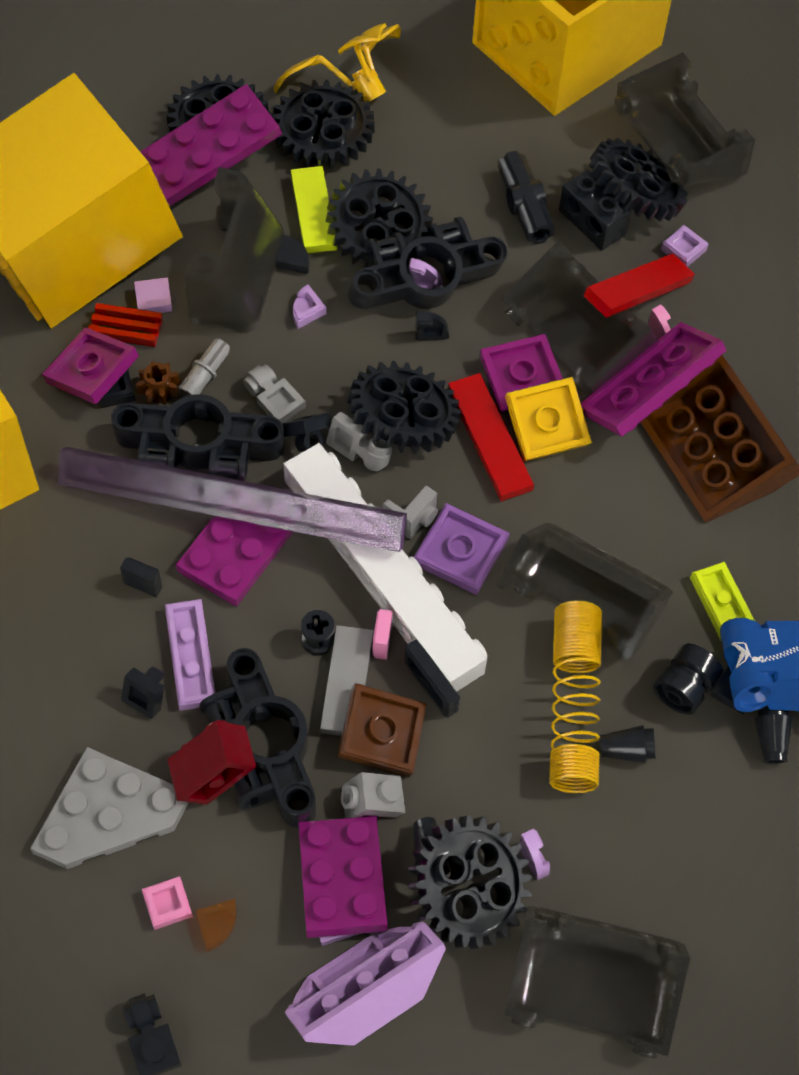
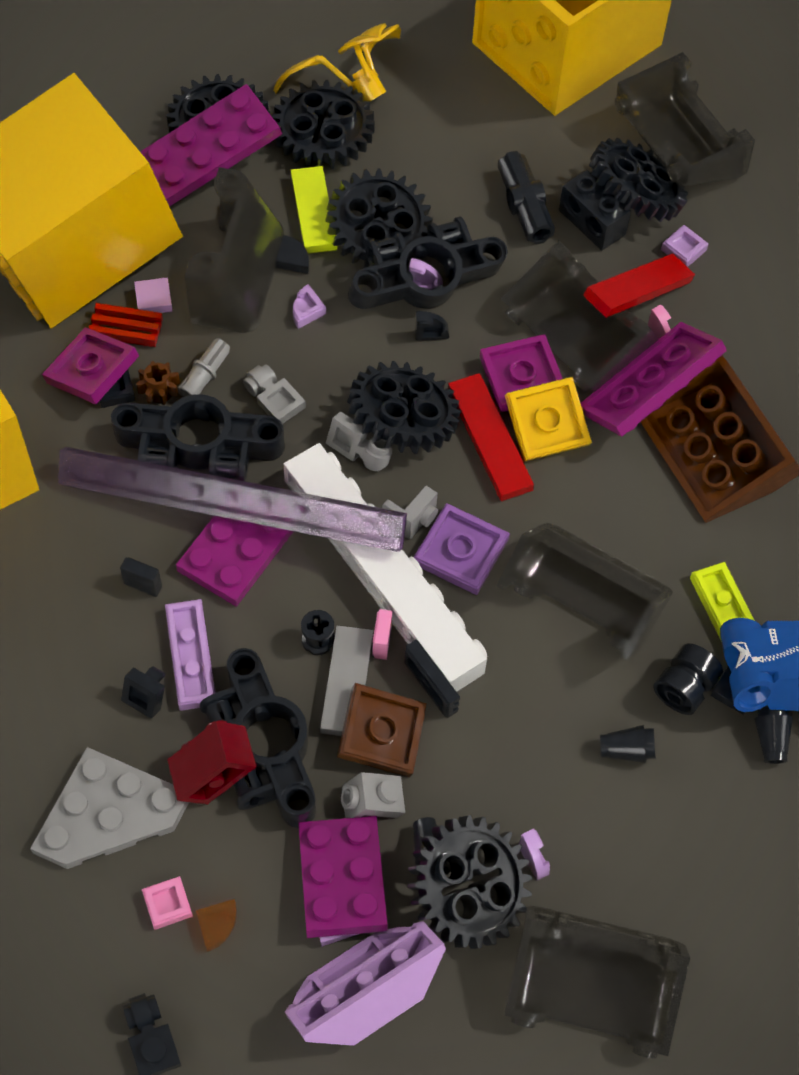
black tile [282,413,331,452] -> none
yellow piece [549,600,602,793] -> none

